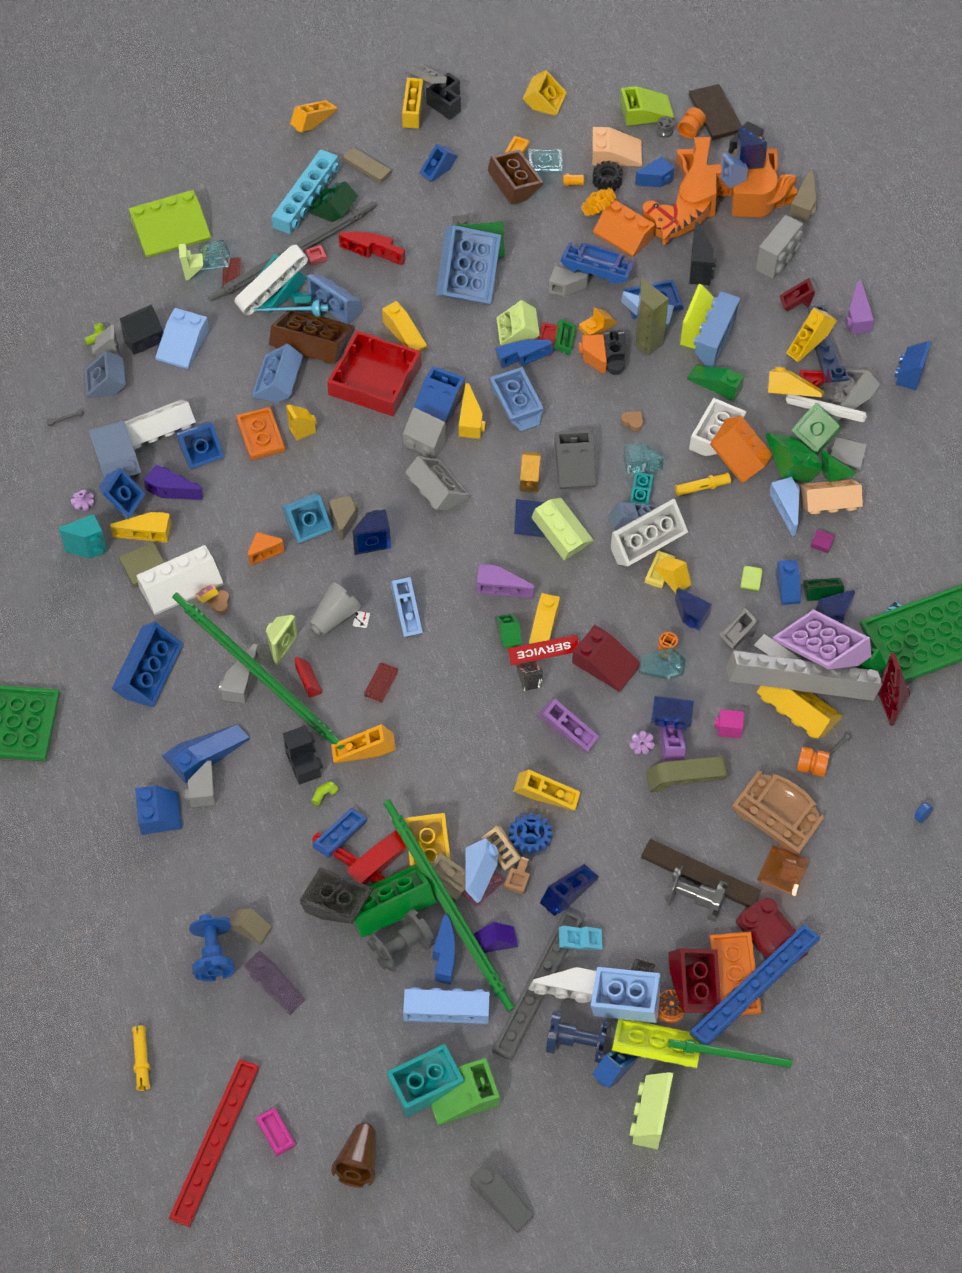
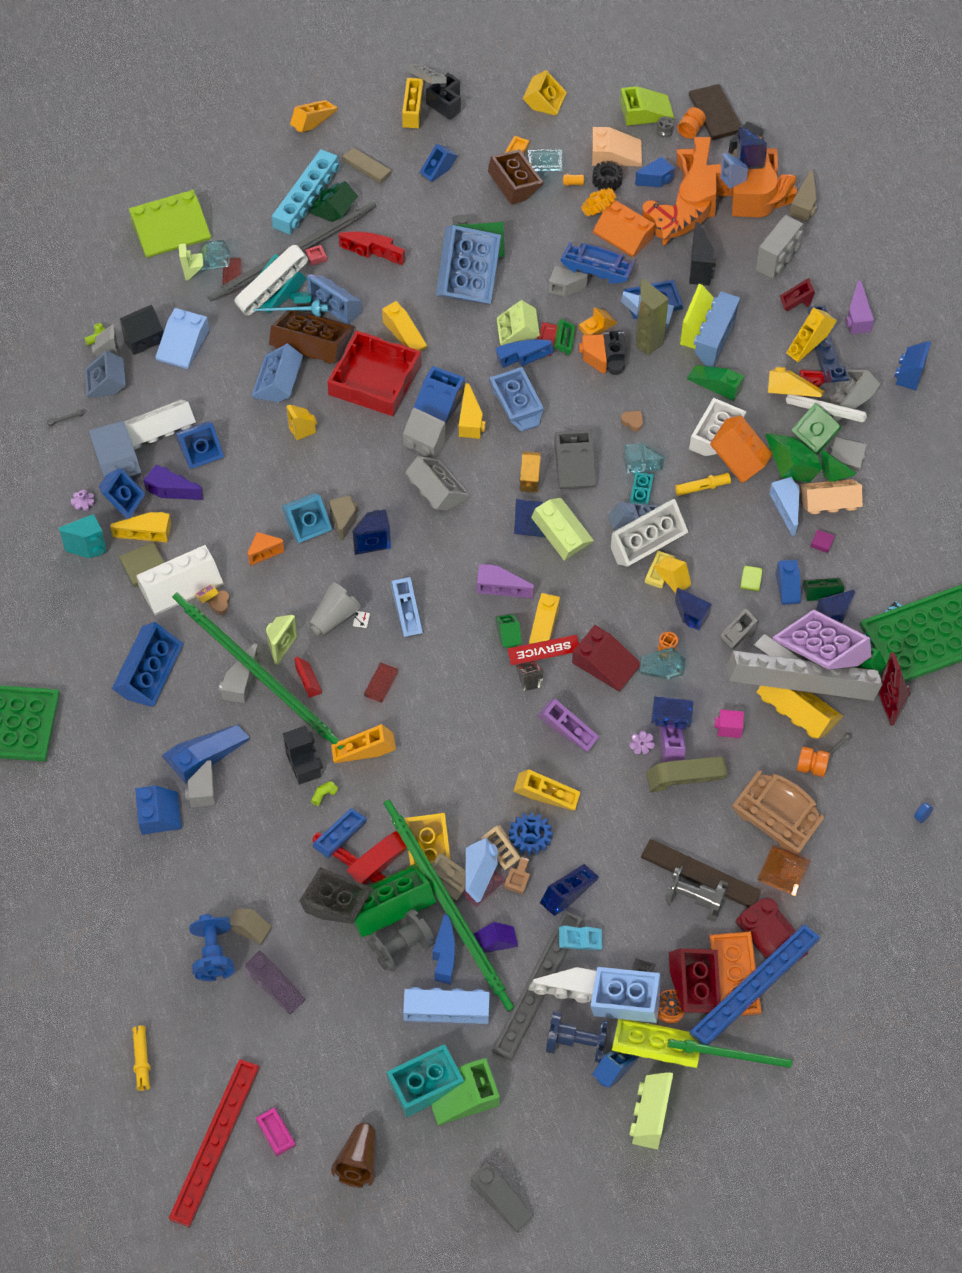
orange tile [236,407,286,460] -> none

